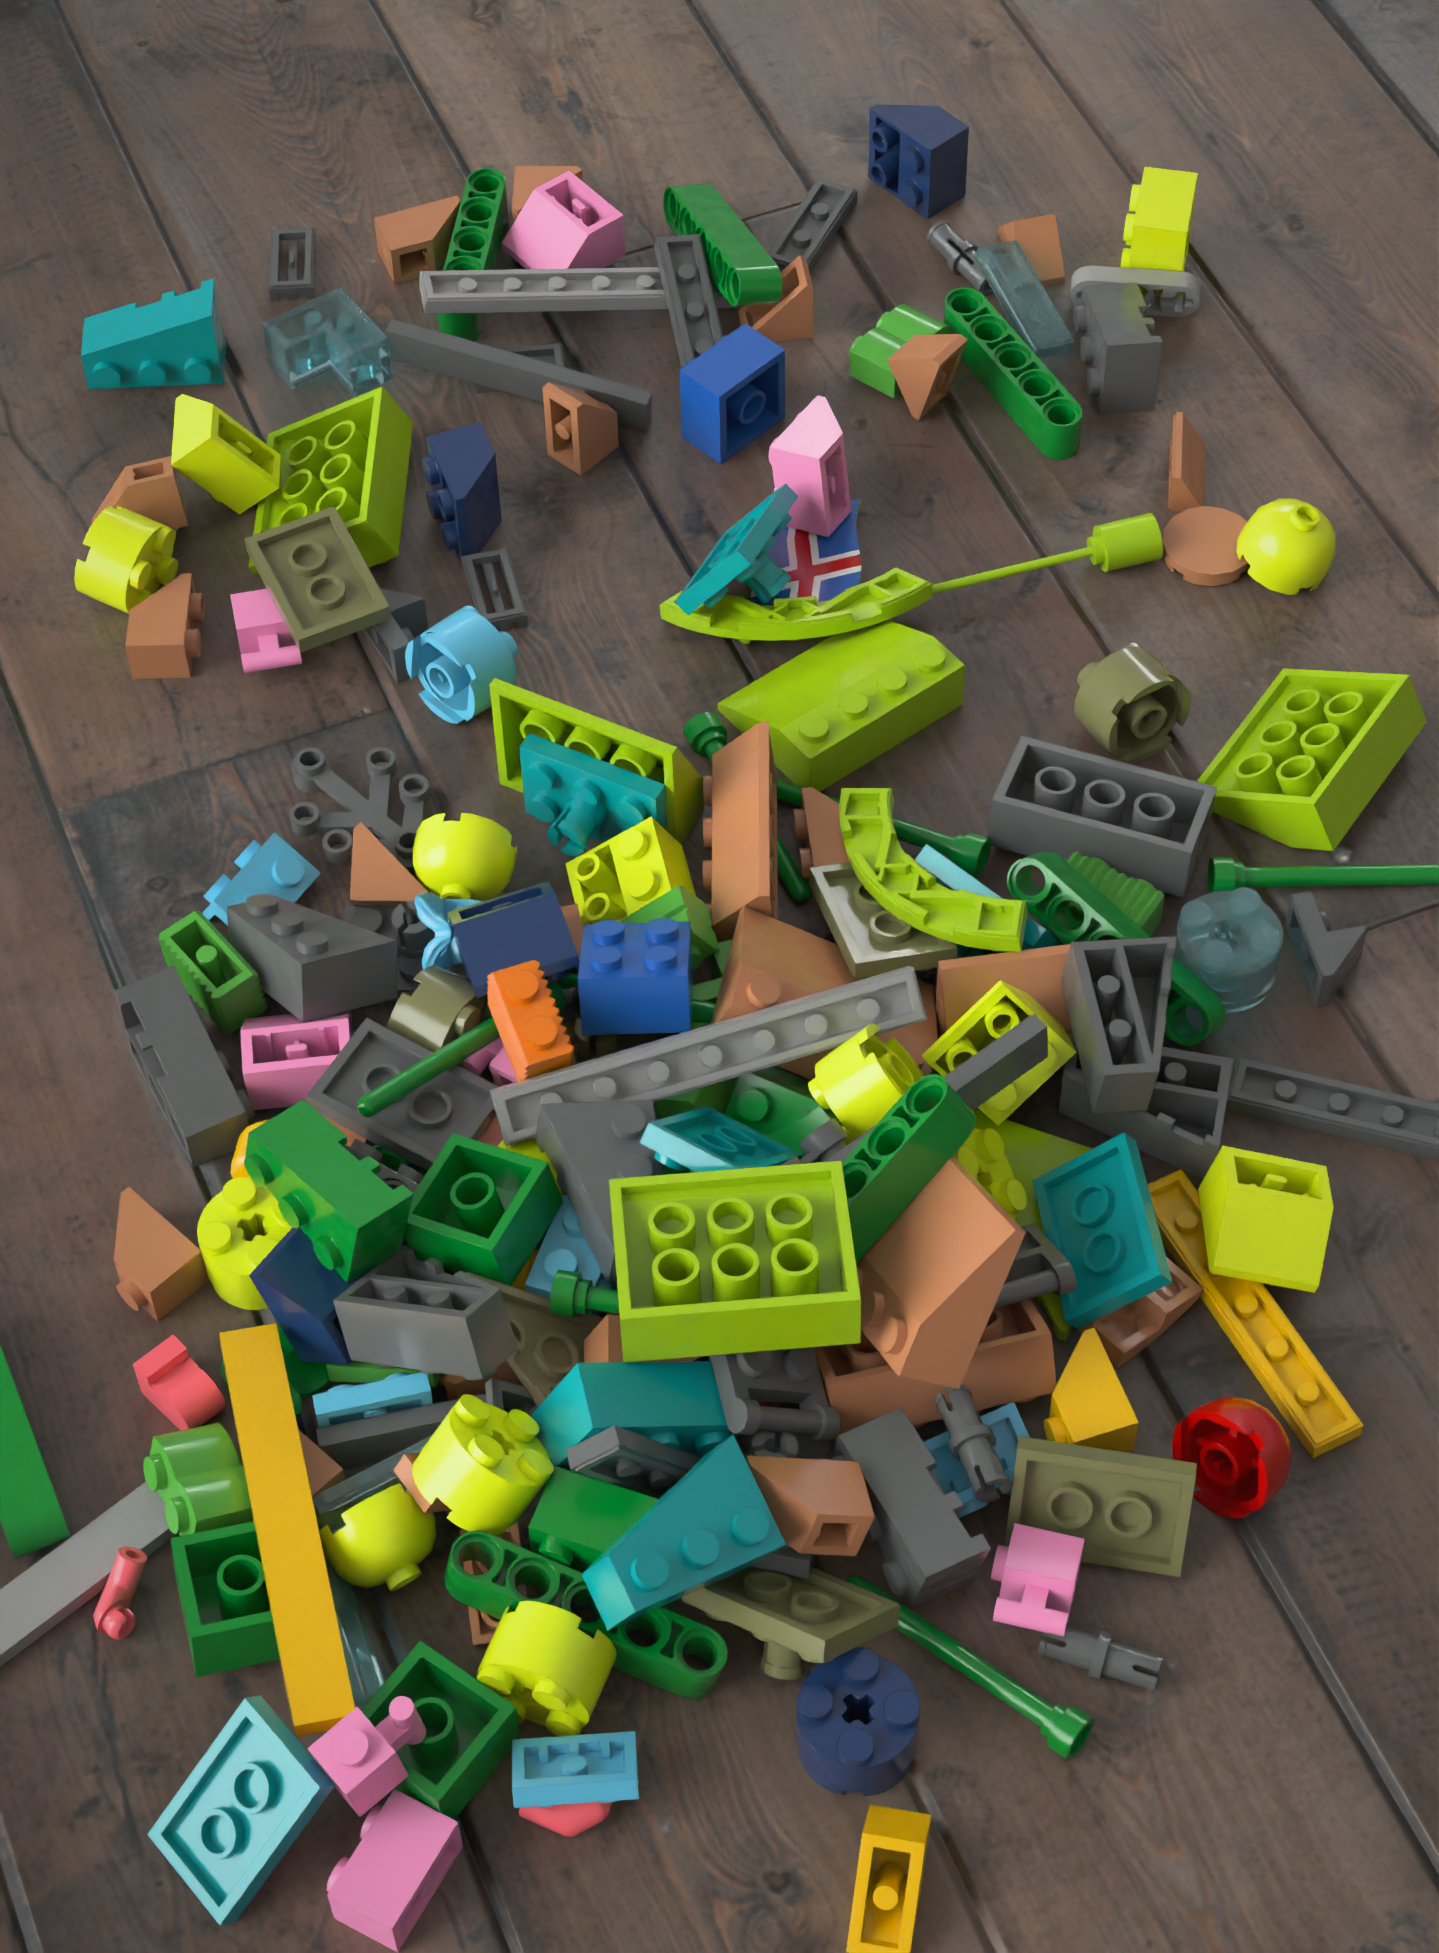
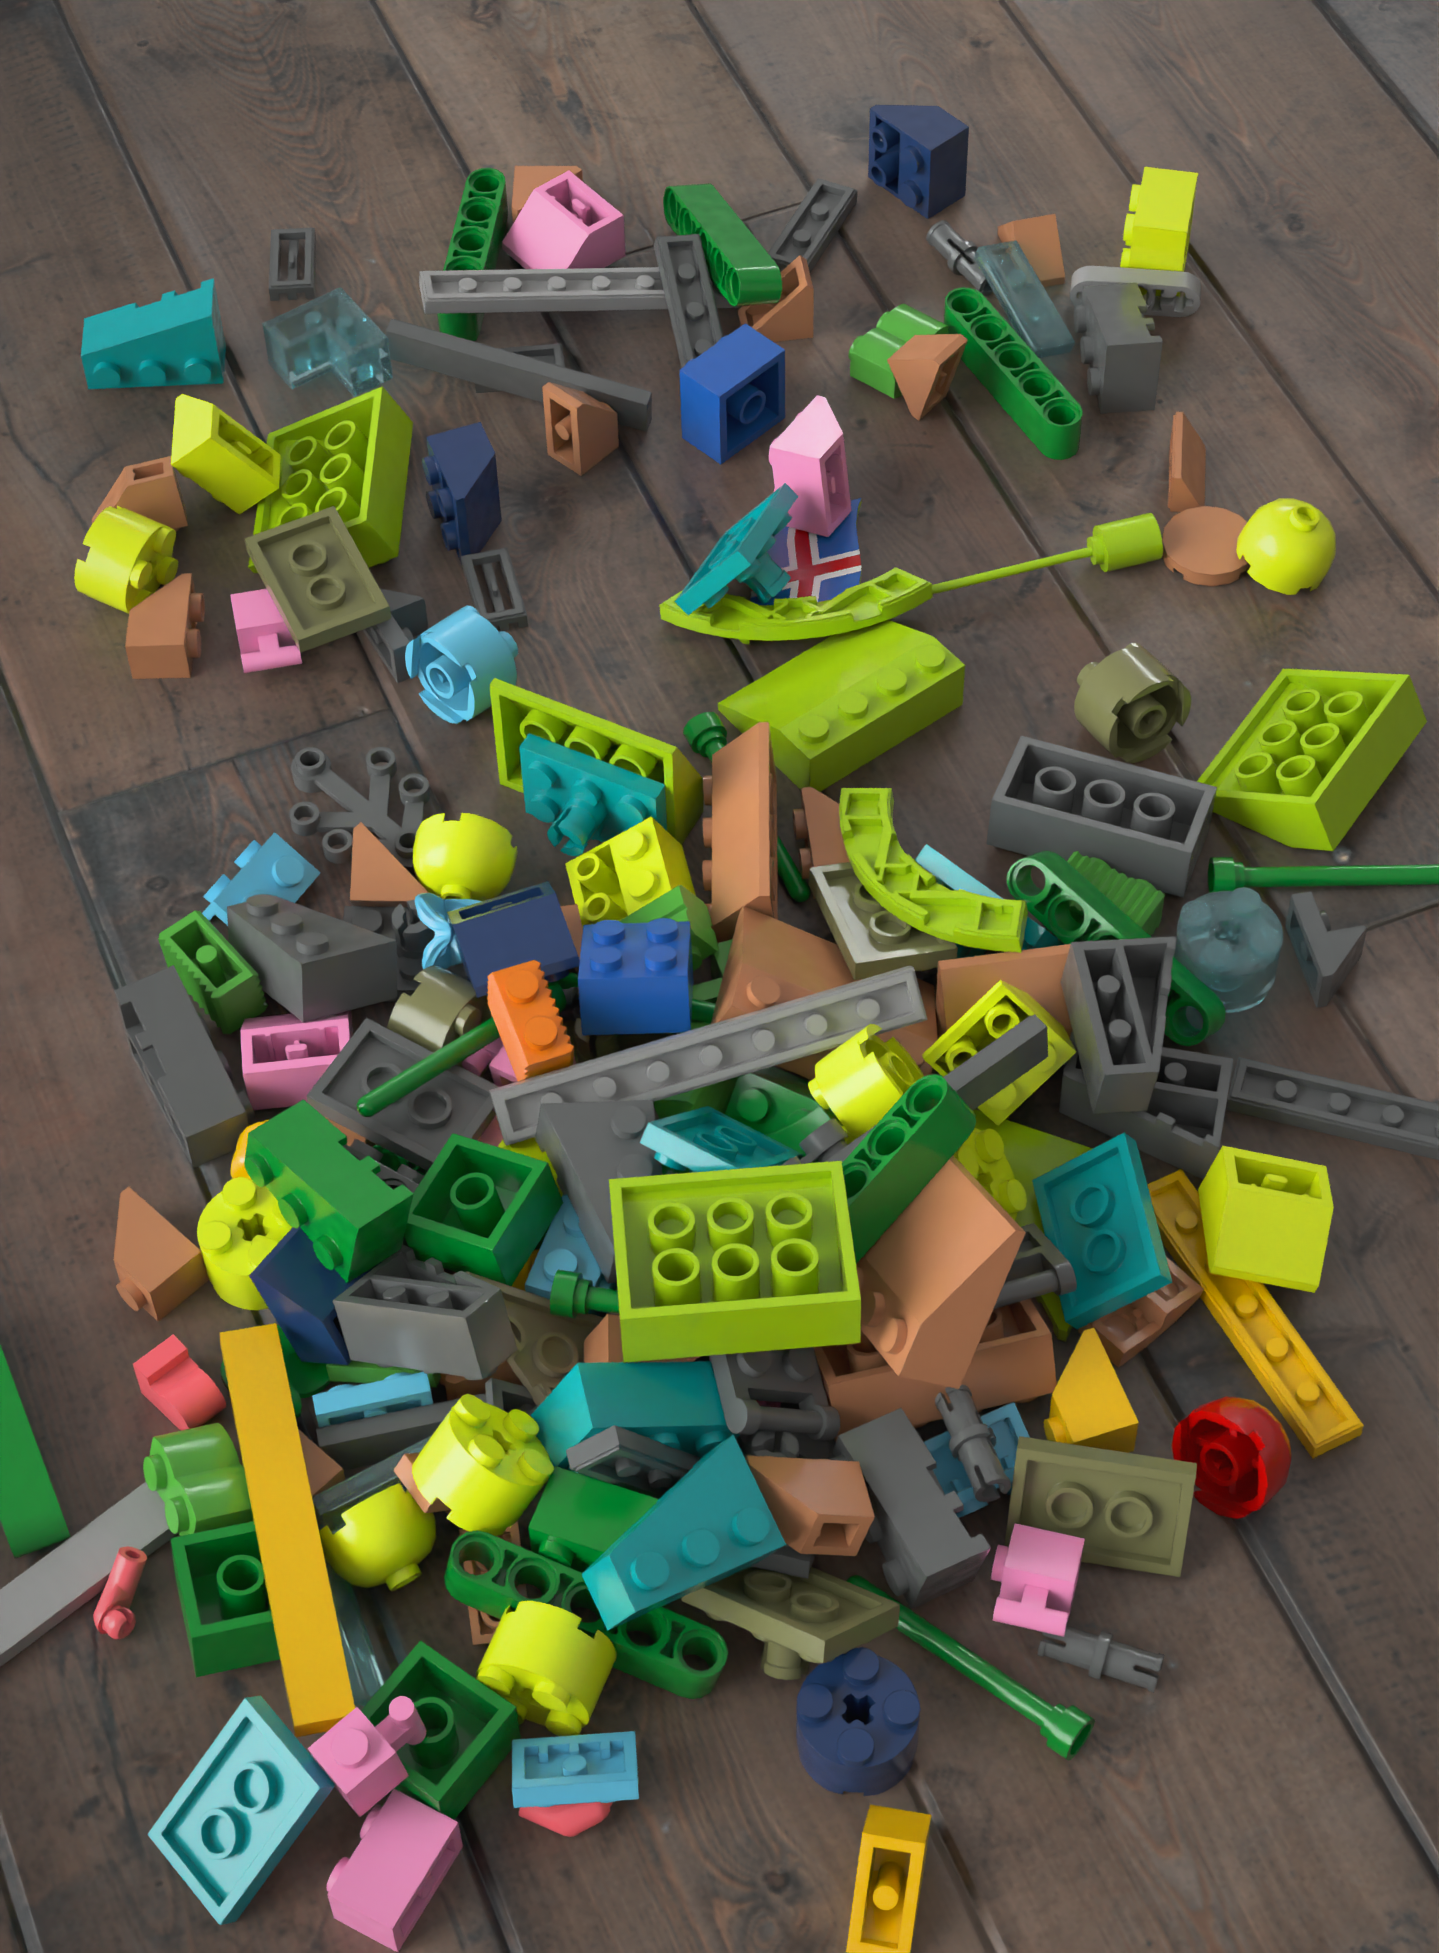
nougat slope [374,196,460,285] -> none
green piece [777,778,992,877] -> none

